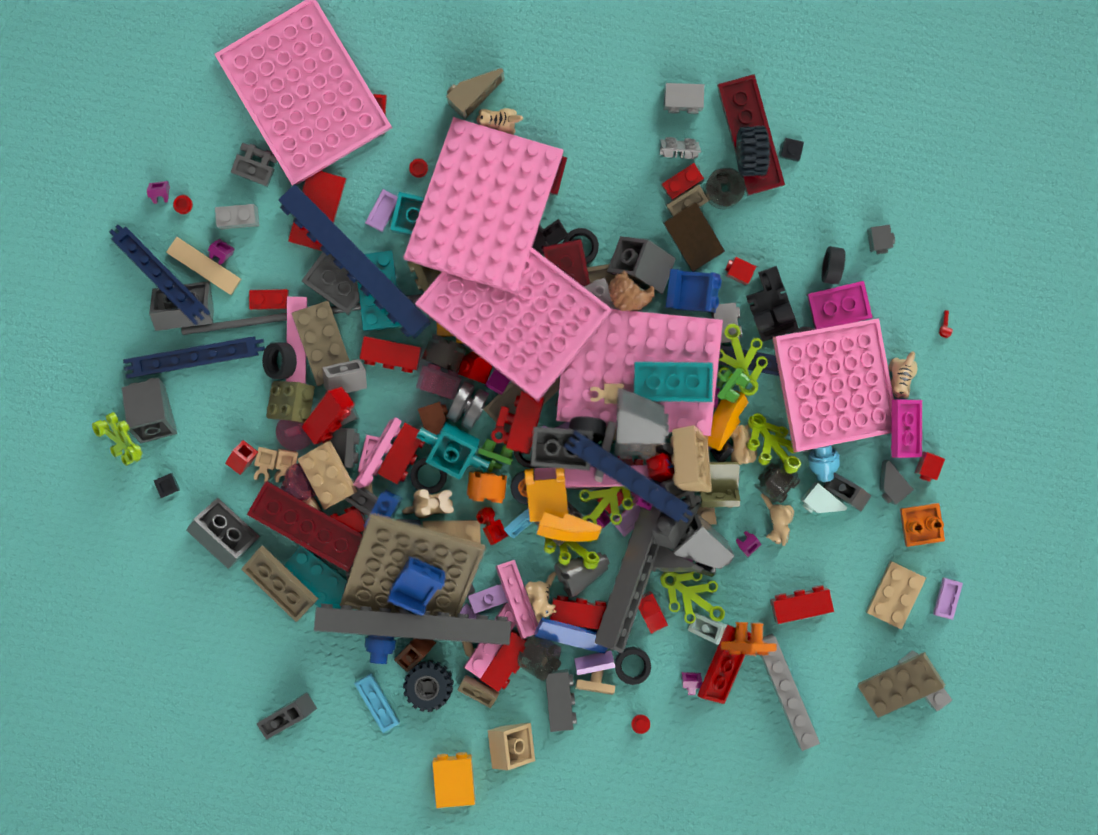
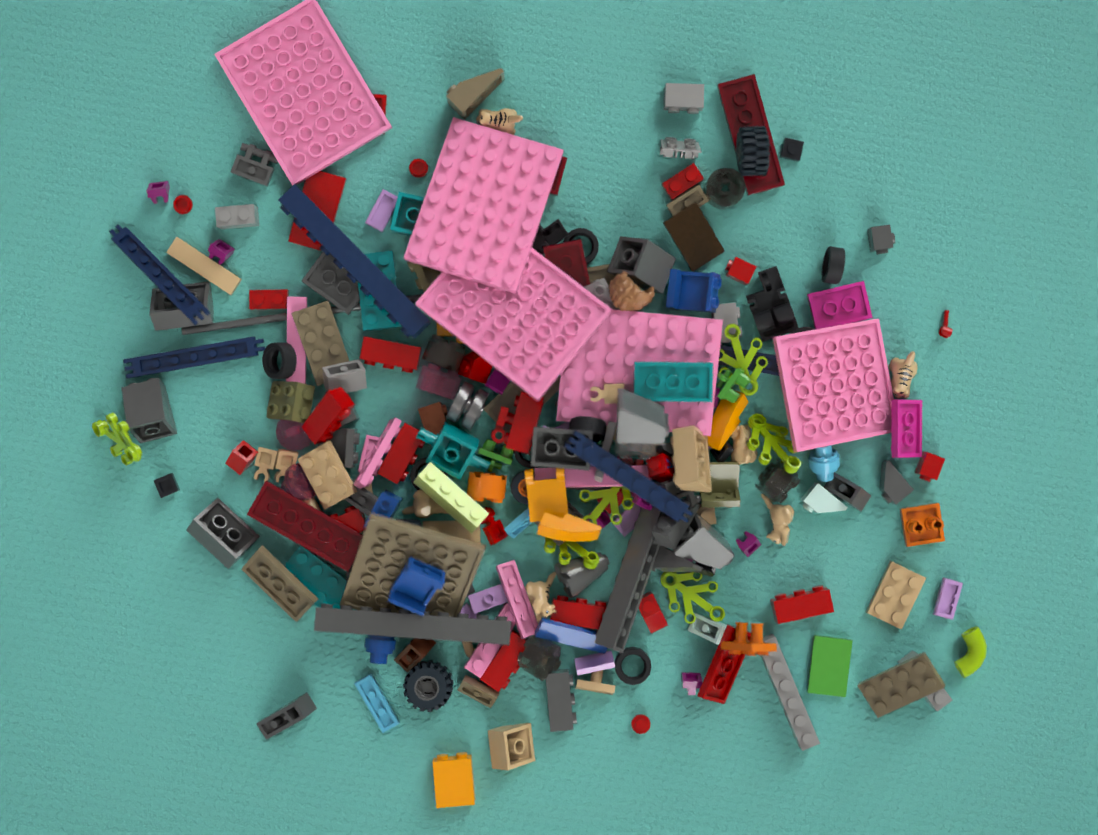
none -> yellowish green brick [413,462,489,533]
none -> bright green tile [807,635,853,697]
none -> lime cylinder [954,626,987,678]

